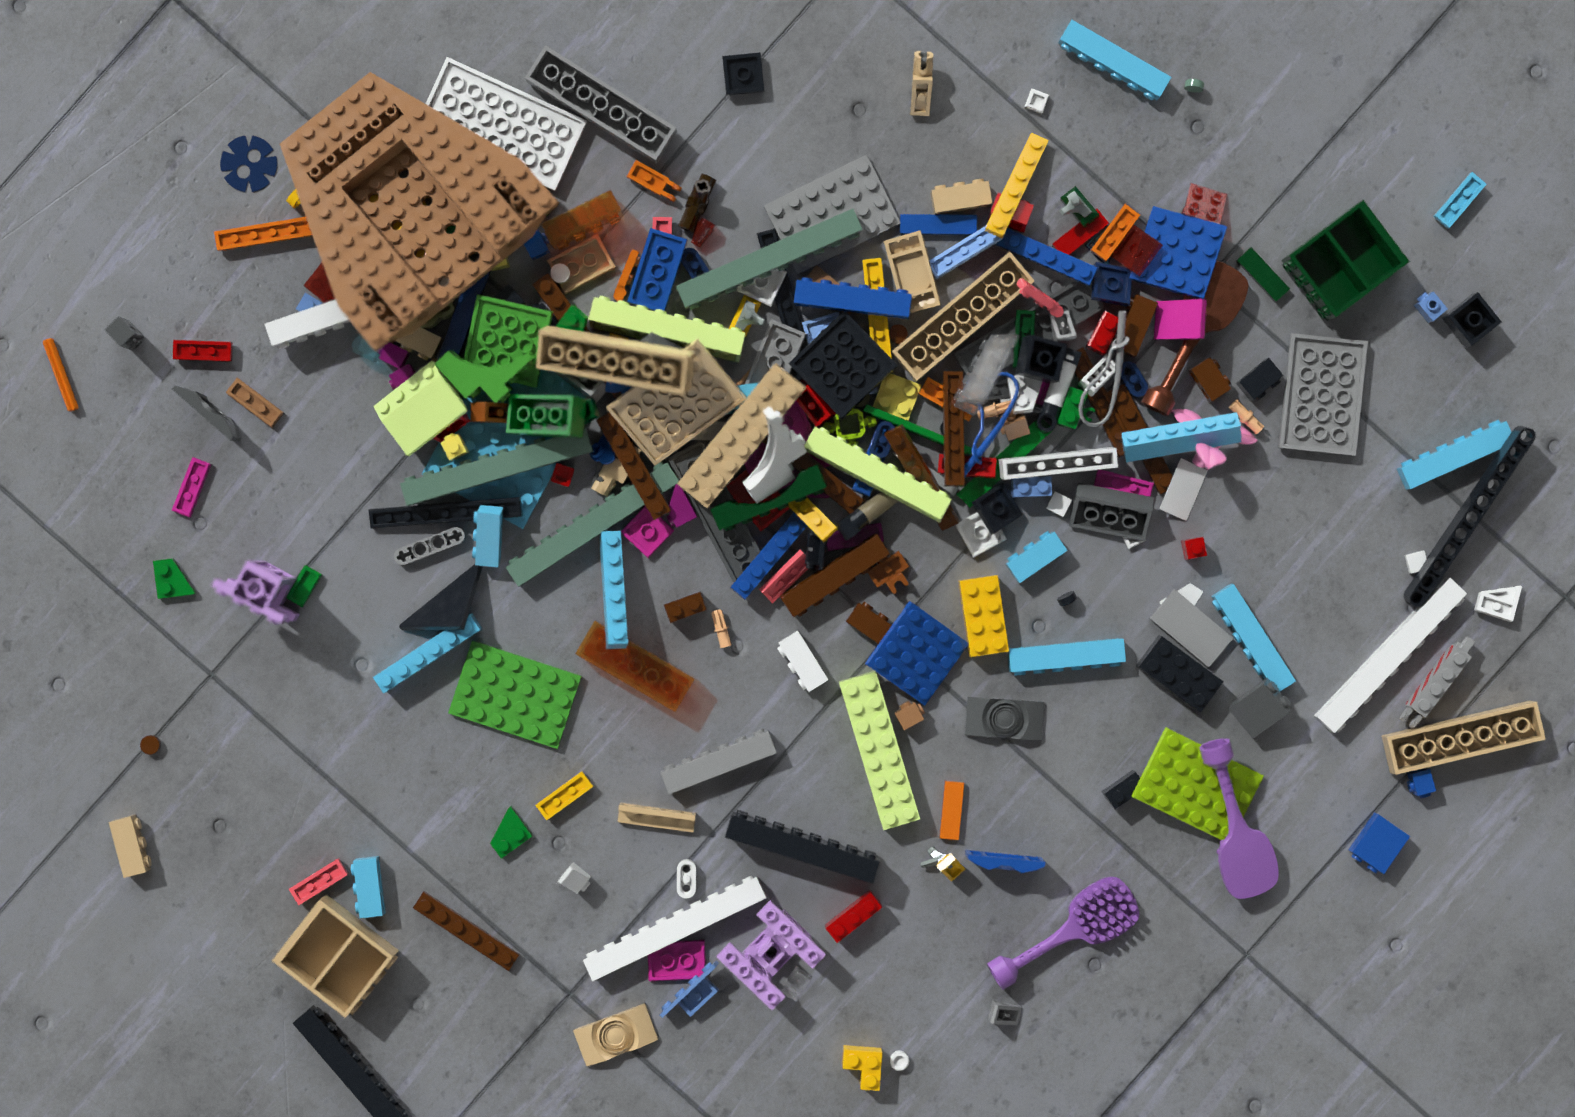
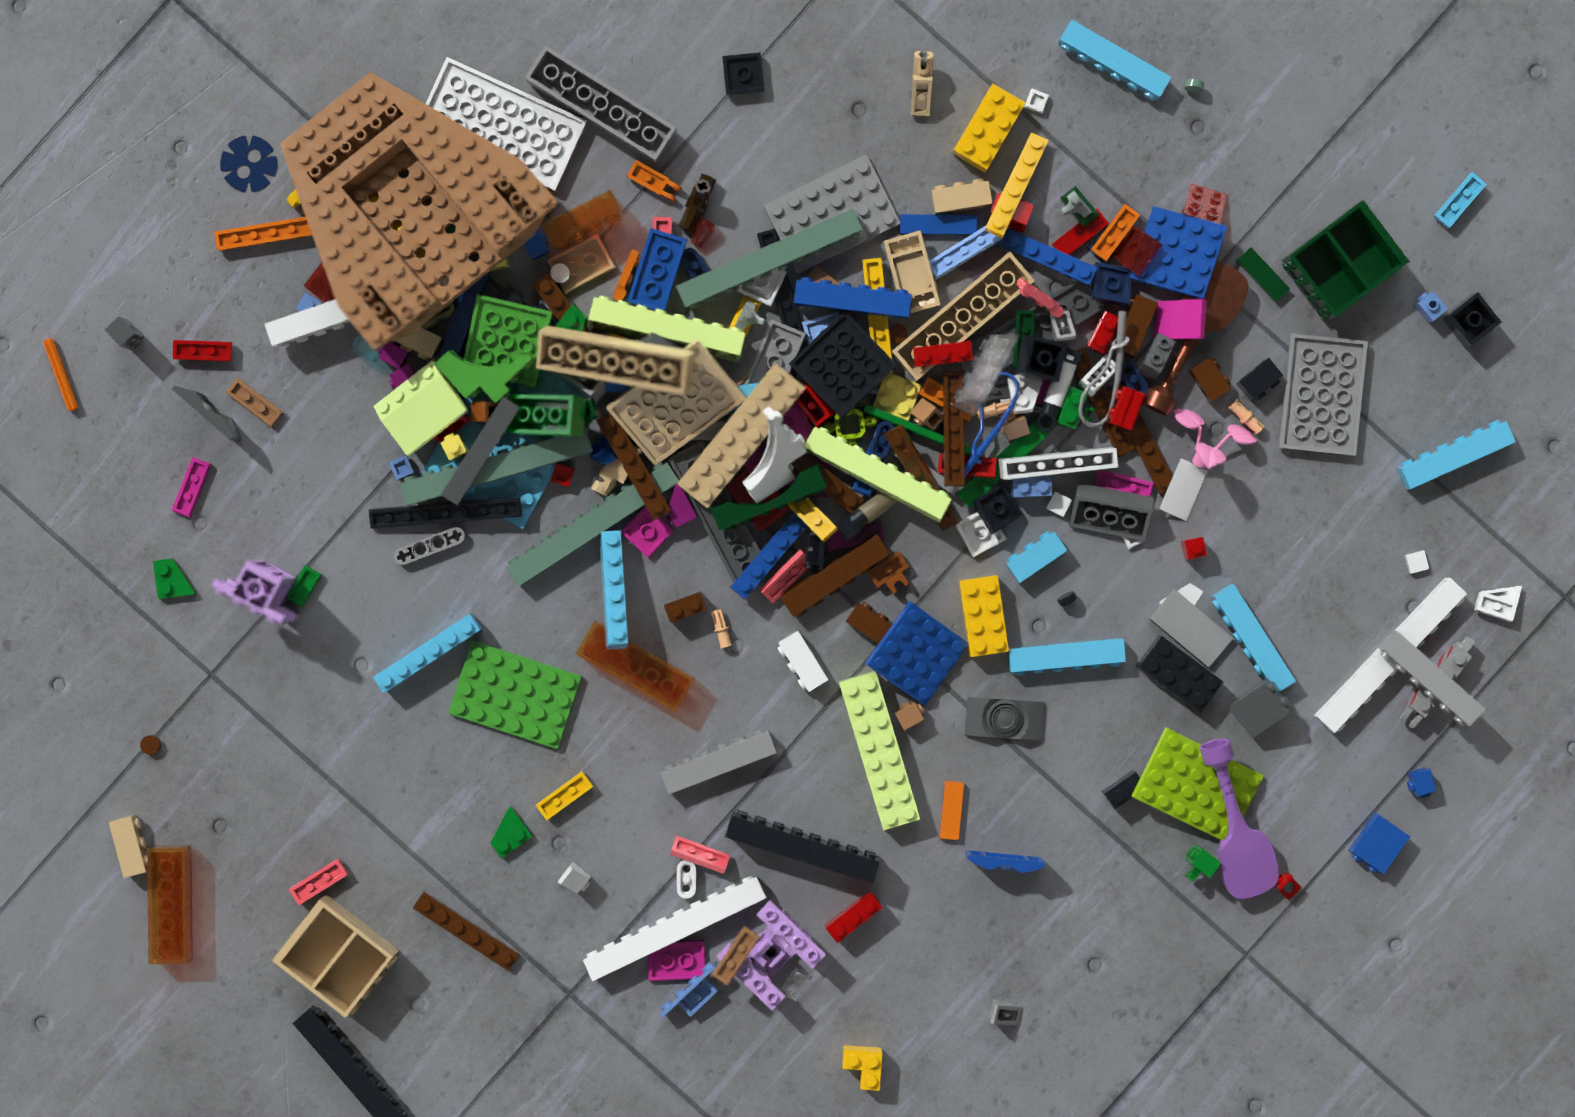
medium azure brick [351,856,386,918] -> none
black tile [399,564,483,630] -> none
medium azure brick [472,505,503,567] -> none
tan slope [573,1003,658,1067] -> none
tan fence [618,803,696,832] -> none
white tile [890,1051,909,1071] -> none
yellow piece [921,847,966,882] -> none
medium lavender piece [987,876,1139,990] -> none
medium azure brick [1121,413,1242,463] -> none
tan brick [1381,701,1546,775] -> none
black beam [1404,426,1536,607] -> none
none -> clear orange brick [147,845,193,964]
none -> medium blue plate [389,455,415,480]
none -> dark grey tile [441,397,520,505]
none -> coral plate [670,836,730,874]
none -> medium nougat tile [712,926,760,986]
none -> medium nougat brick [910,398,943,431]
none -> red plate [913,341,973,368]
none -> yellow brick [952,83,1026,173]
none -> red brick [1107,386,1146,431]
none -> dark grey brick [1137,333,1176,381]
none -> green brick [1185,844,1221,882]
none -> red bracket [1274,872,1301,900]
none -> light grey brick [1379,630,1485,727]

